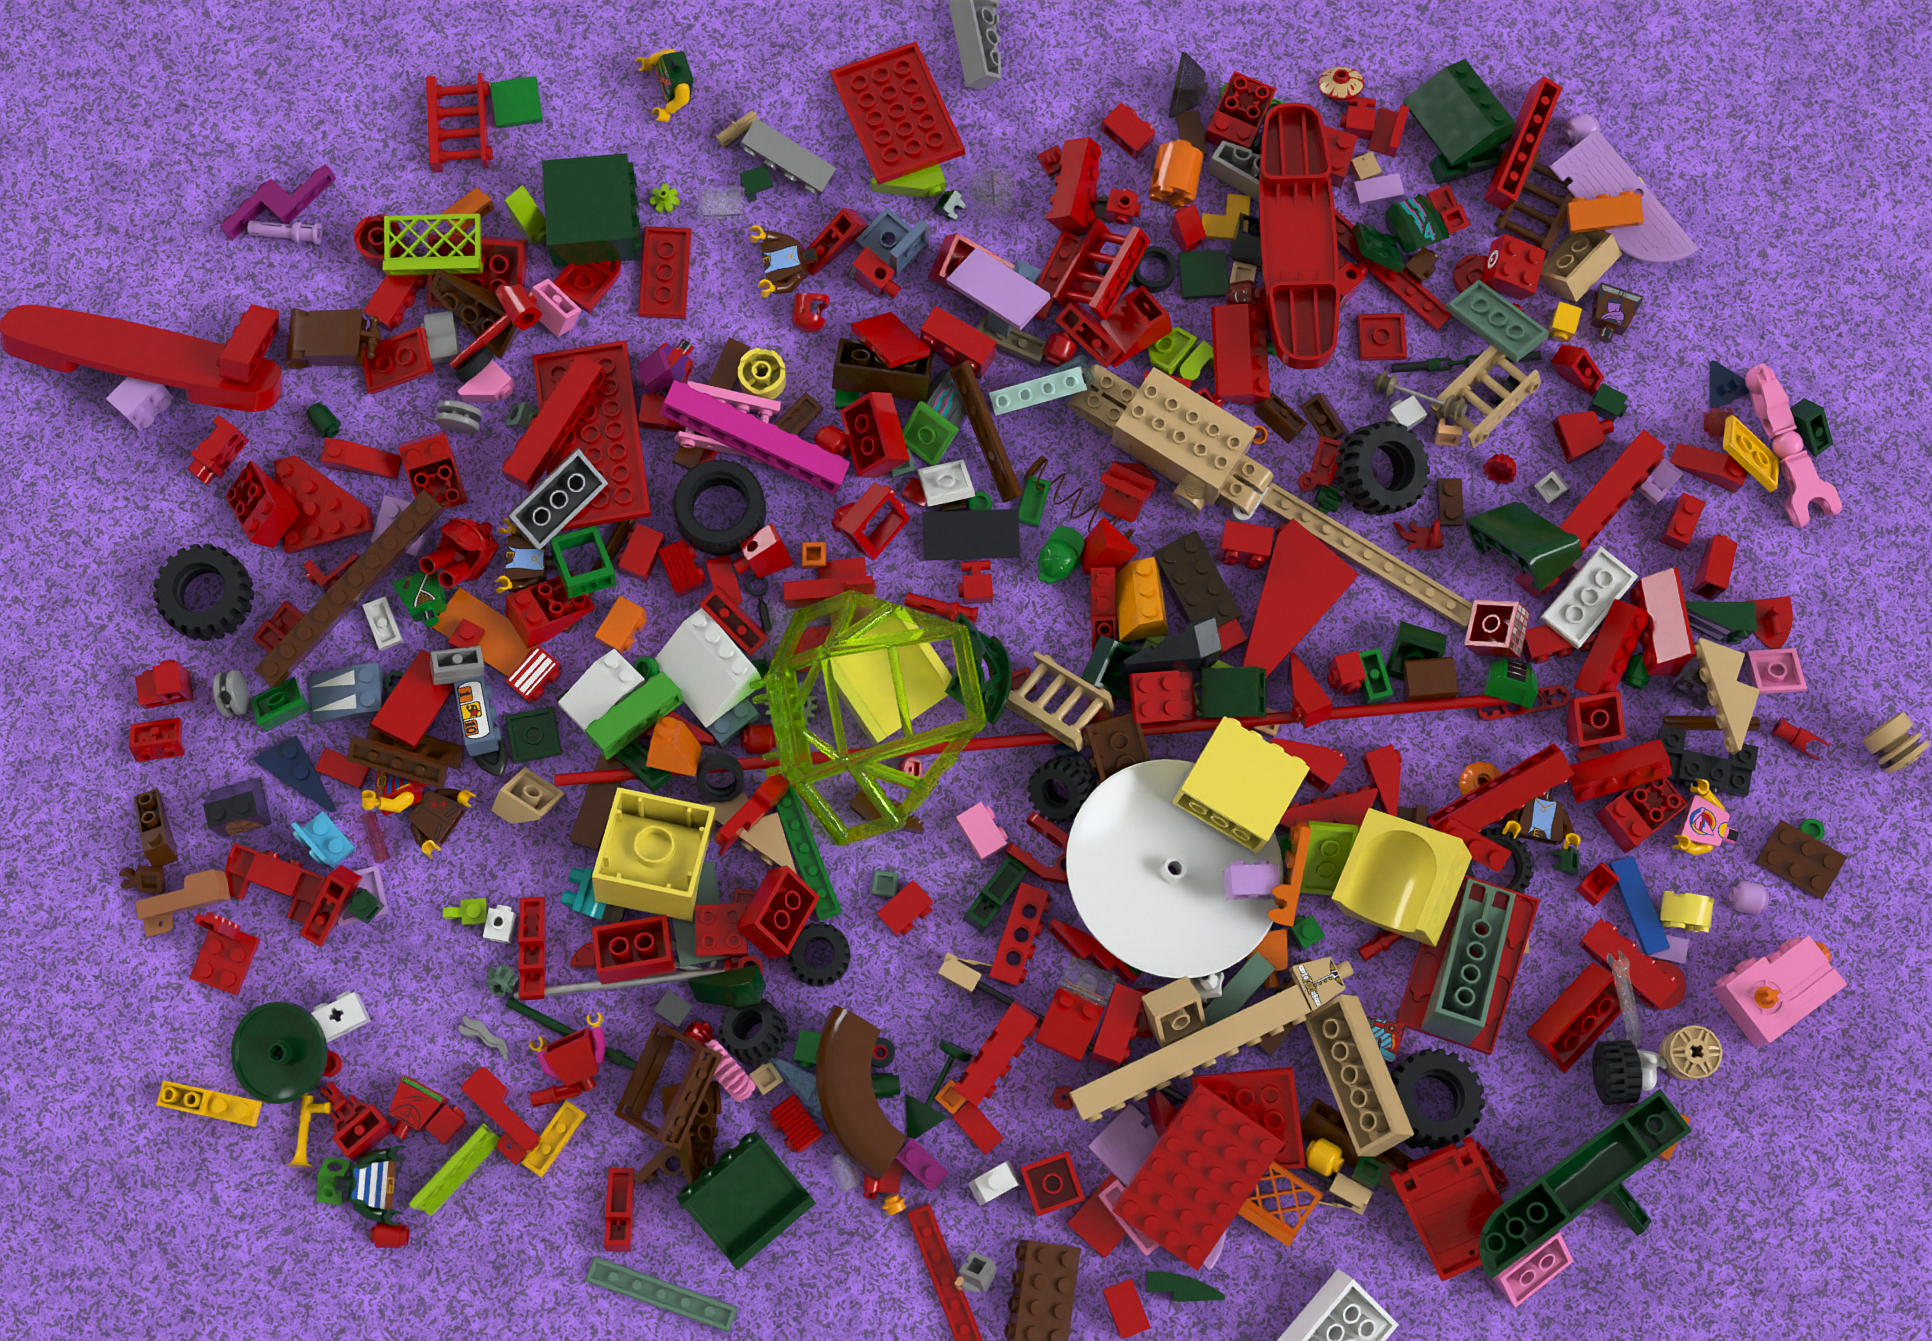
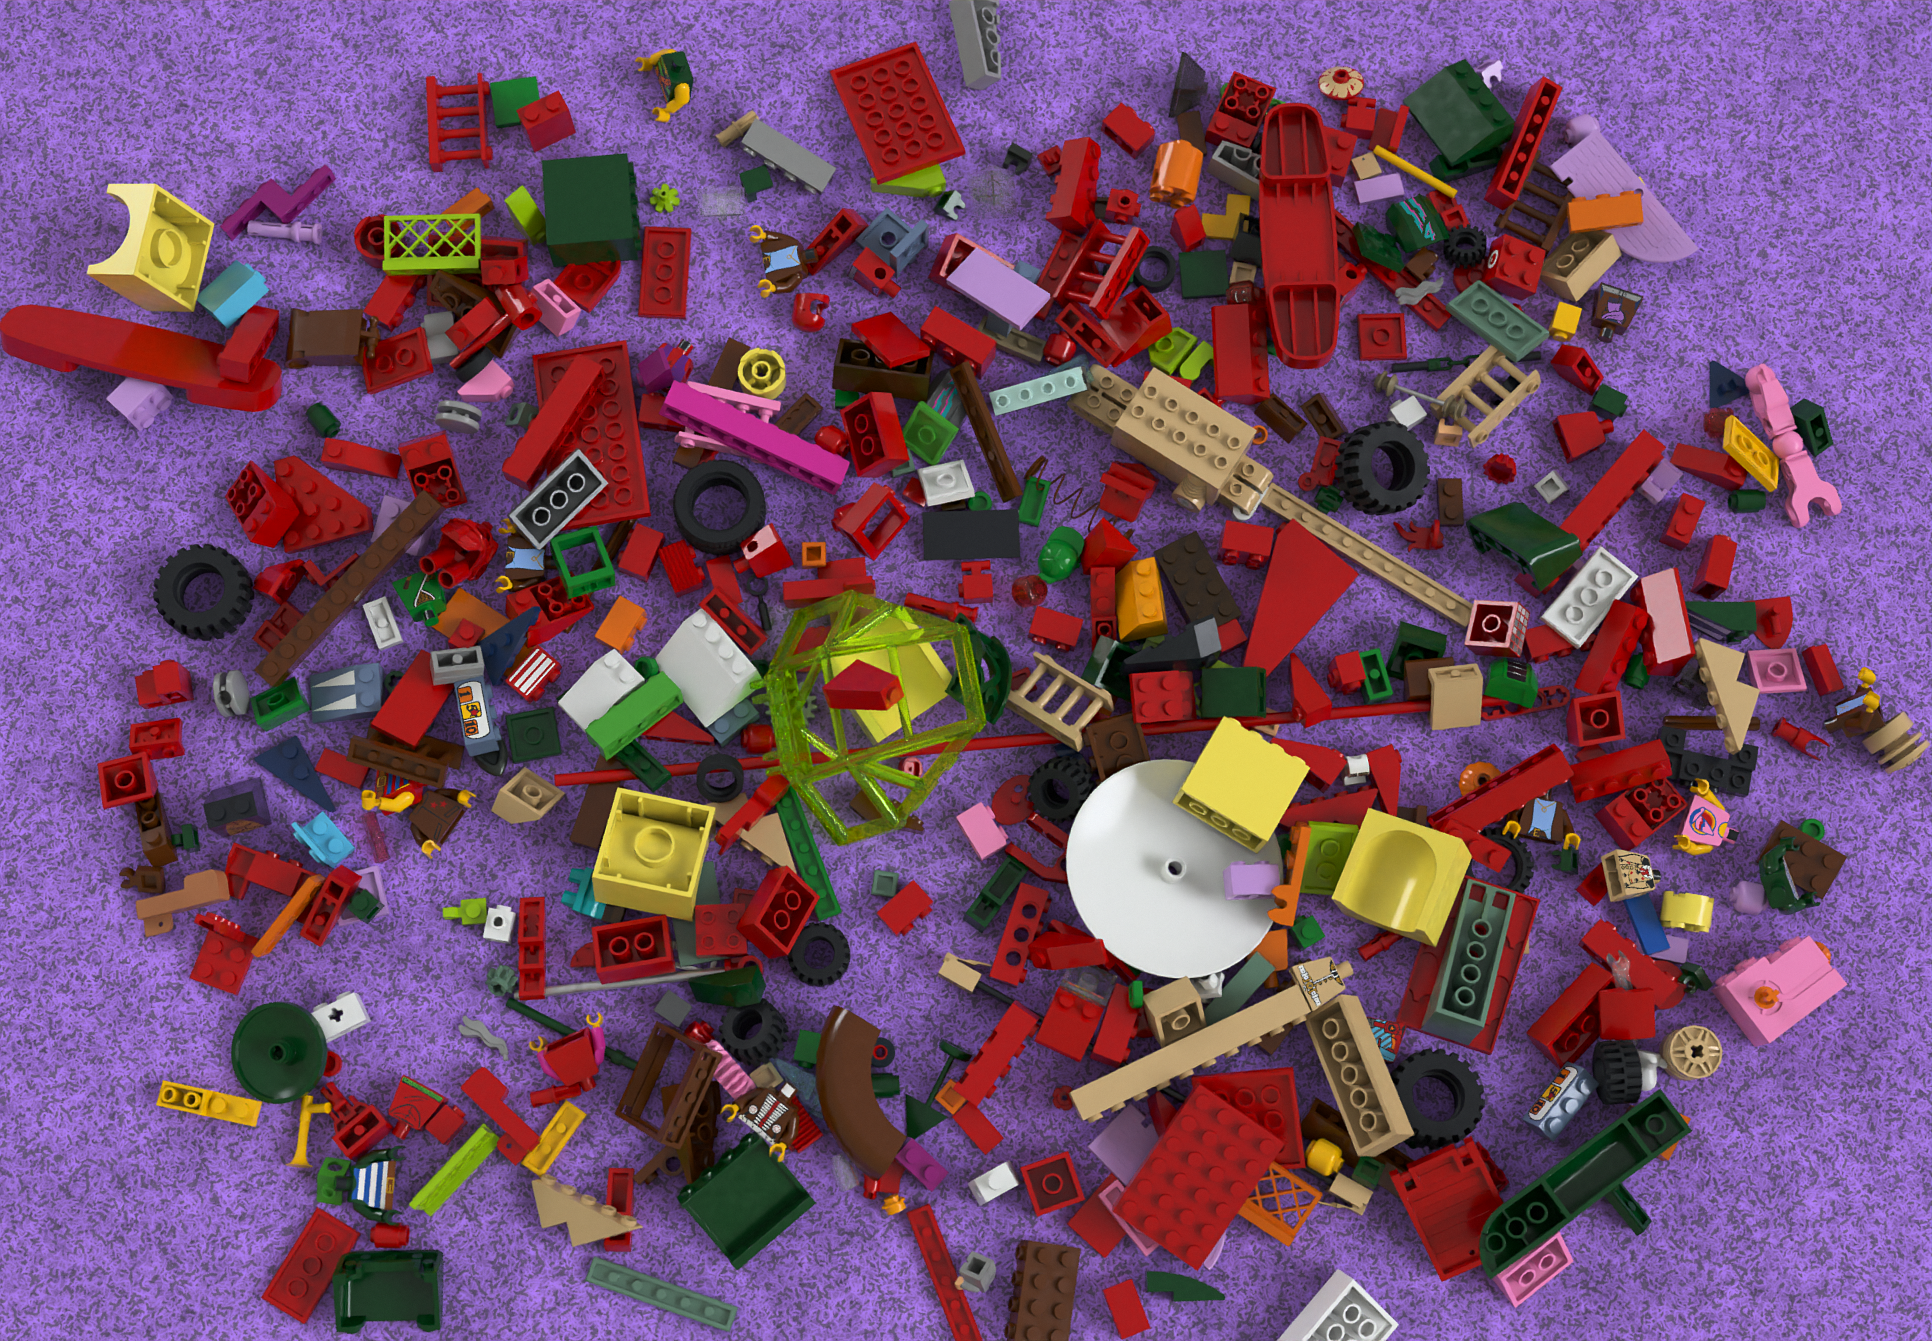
red hips [187,415,249,485] -> none
orange slope [646,716,703,777] -> none
none -> light yellow piece [87,184,215,312]
none -> red slope [97,752,158,810]
none -> dark green tile [171,823,200,853]
none -> medium azure brick [196,260,269,329]
none -> orange tile [251,874,326,957]
none -> red slope [253,559,307,606]
none -> red tile [261,1207,362,1324]
none -> dark green windscreen [332,1250,444,1334]
none -> red slope [445,297,503,351]
none -> dark blue wing [477,606,541,686]
none -> red torso [481,255,529,285]
none -> red brick [516,90,576,153]
none -> tan slope [531,1174,642,1247]
none -> torso [720,1081,800,1162]
none -> red slope [822,659,904,711]
none -> red piece [991,775,1034,825]
none -> pearl dark grey tile [1003,142,1033,176]
none -> clear red head [1011,574,1048,608]
none -> red brick [1028,605,1084,653]
none -> red slope [1028,931,1109,970]
none -> green tile [1128,981,1143,1008]
none -> white leg [1341,754,1369,786]
none -> yellow piece [1373,145,1458,199]
none -> light grey hair [1394,277,1443,305]
none -> tan panel [1427,663,1483,730]
none -> black tyre [1443,224,1487,269]
none -> lavender tile [1474,60,1503,88]
none -> sand blue brick [1522,1061,1599,1142]
none -> red slope [1598,987,1656,1040]
none -> tan torso [1601,849,1661,902]
none -> dark green tile [1678,961,1713,994]
none -> dark green brick [1728,489,1766,514]
none -> dark green torso [1759,836,1820,915]
none -> red panel [1801,643,1844,697]
none -> reddish brown torso [1824,667,1885,738]

